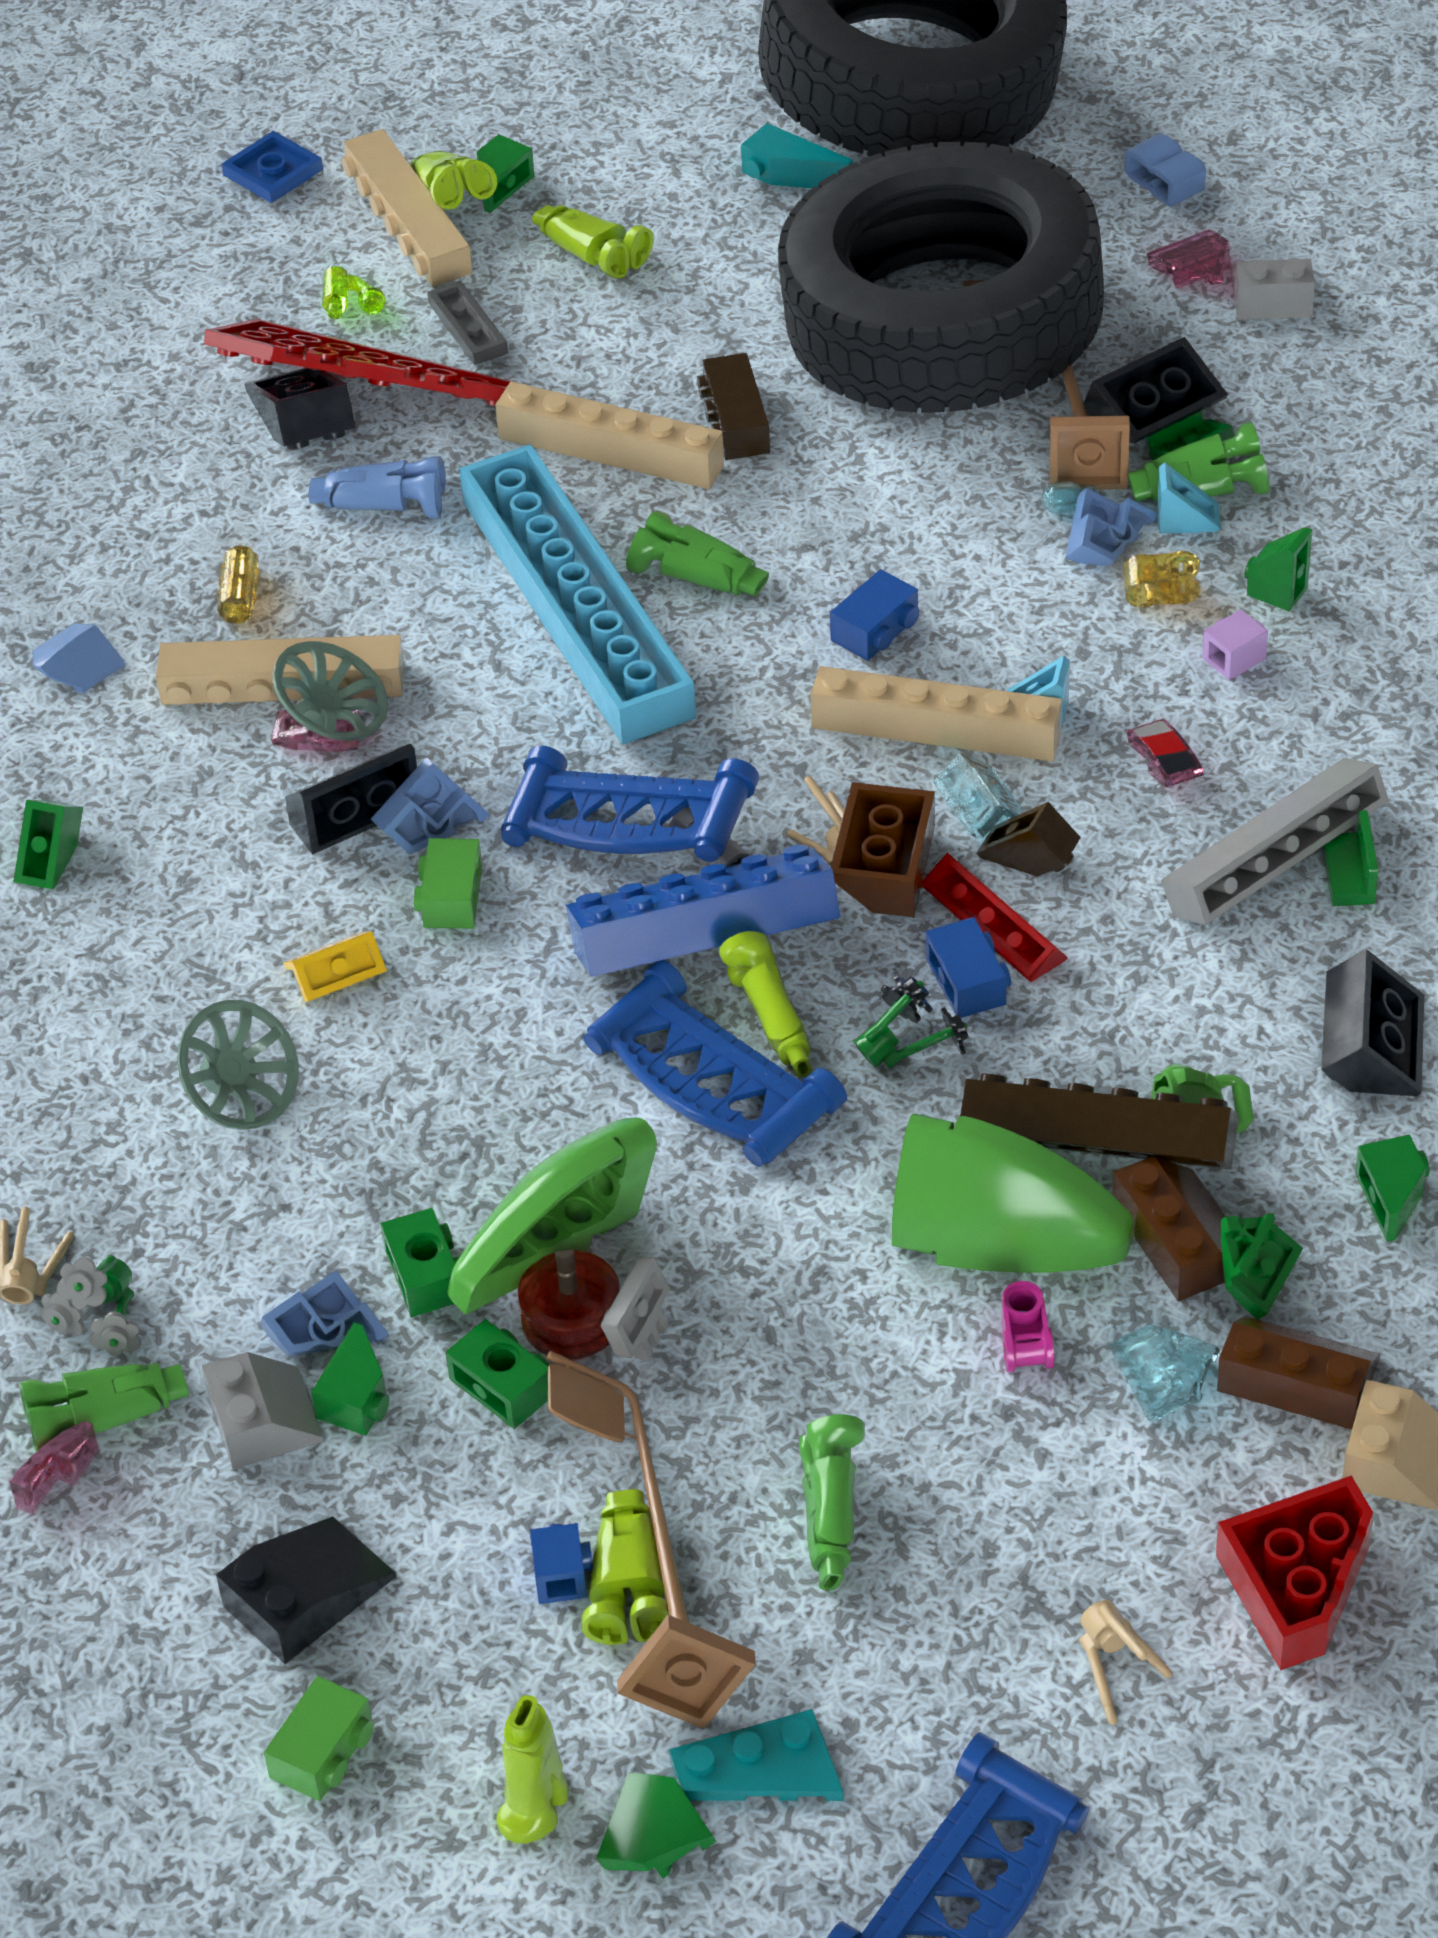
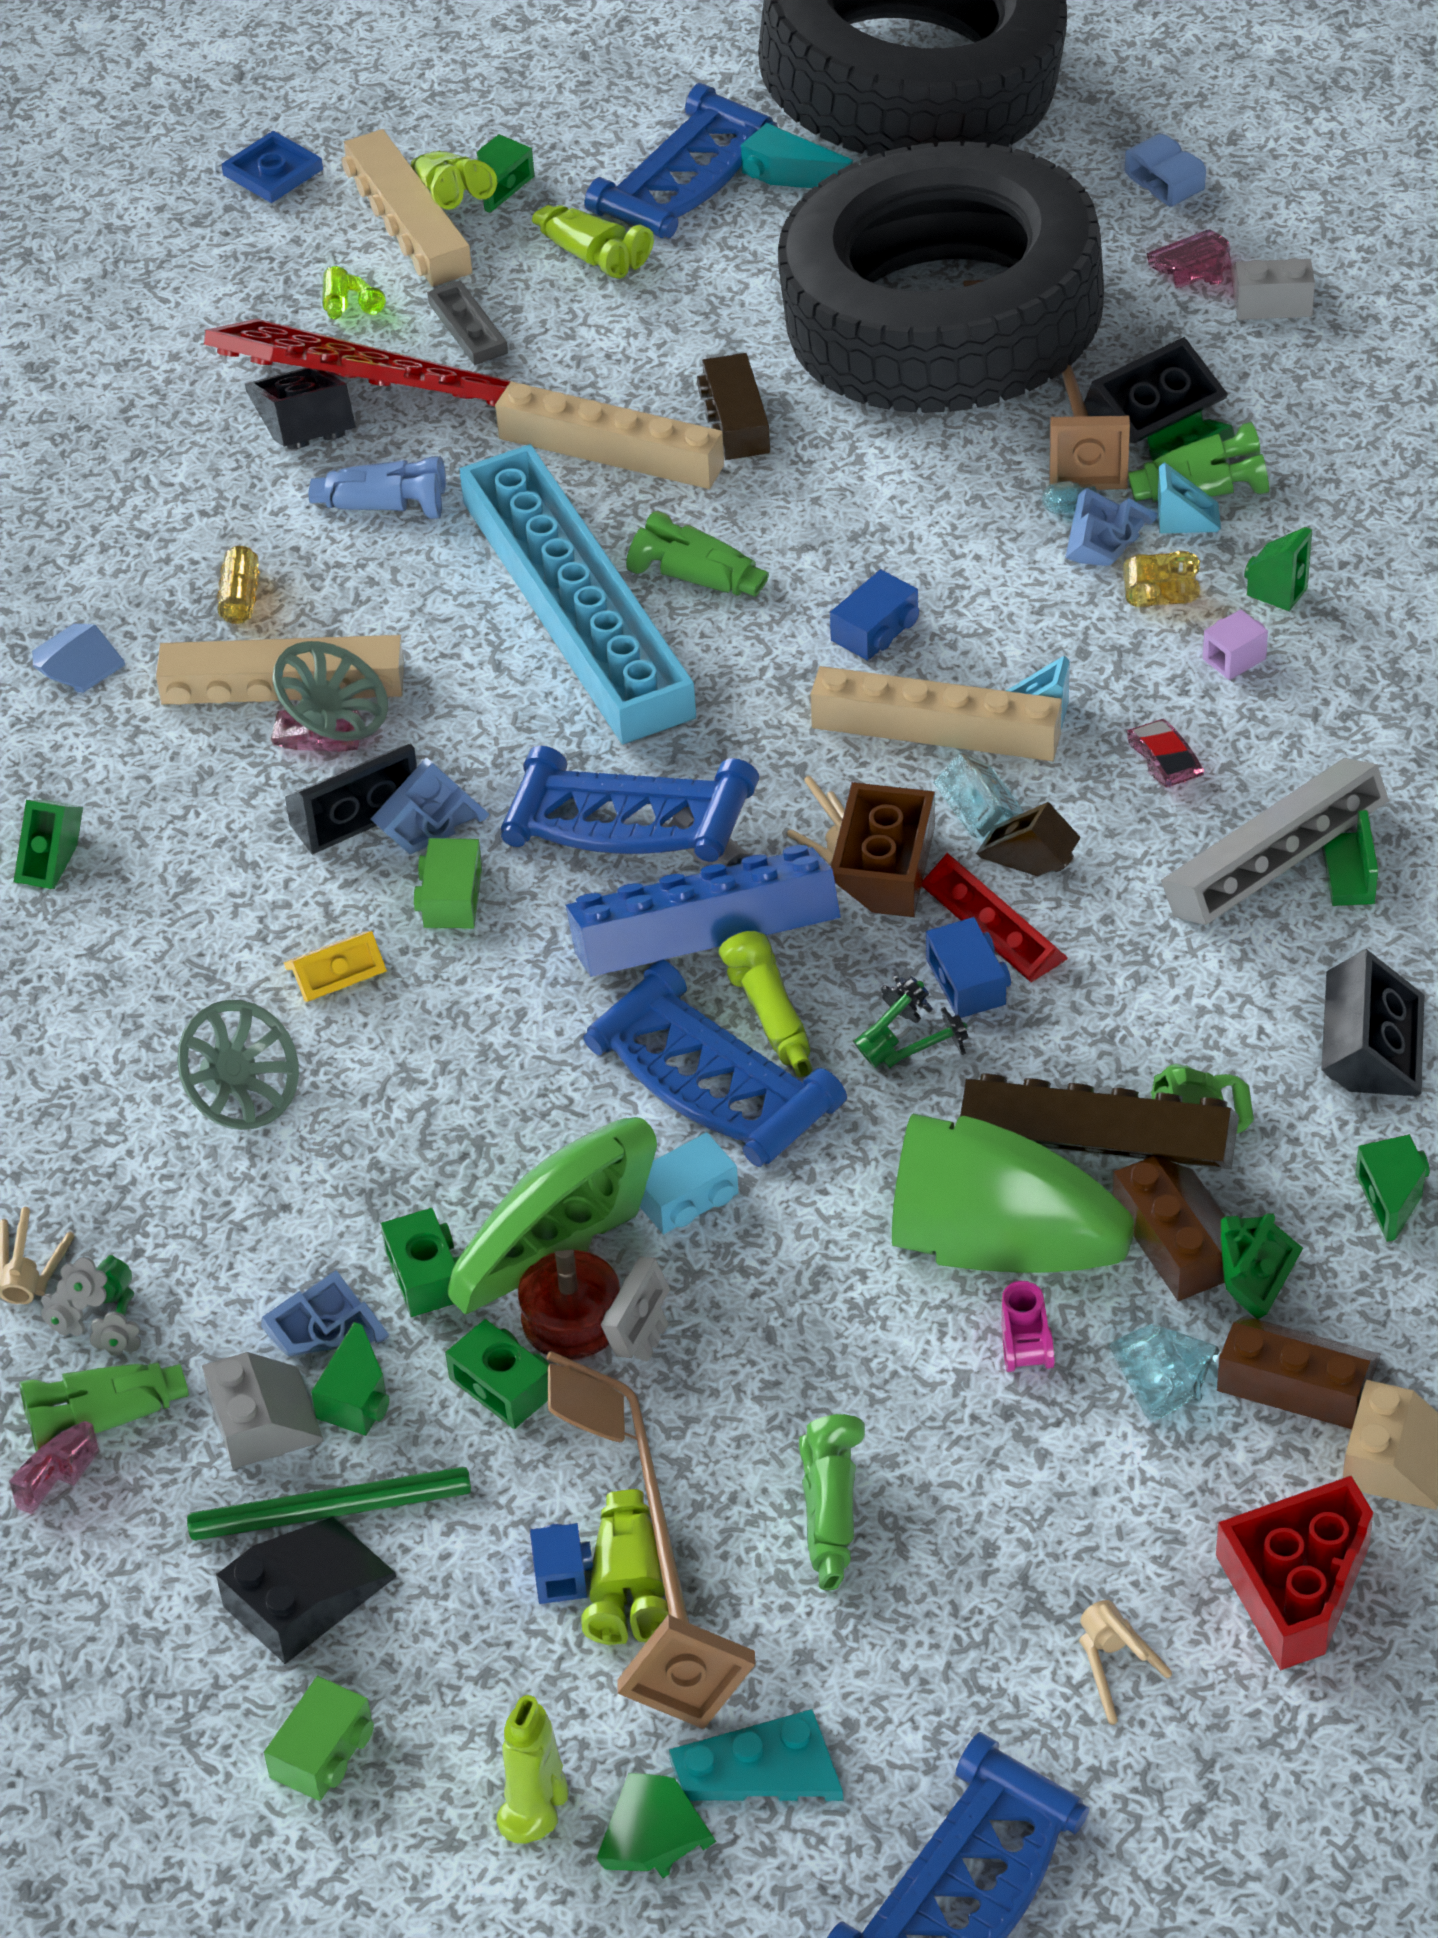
none -> green axle [187,1466,471,1541]
none -> blue piece [584,83,778,238]
none -> medium azure brick [640,1132,739,1234]

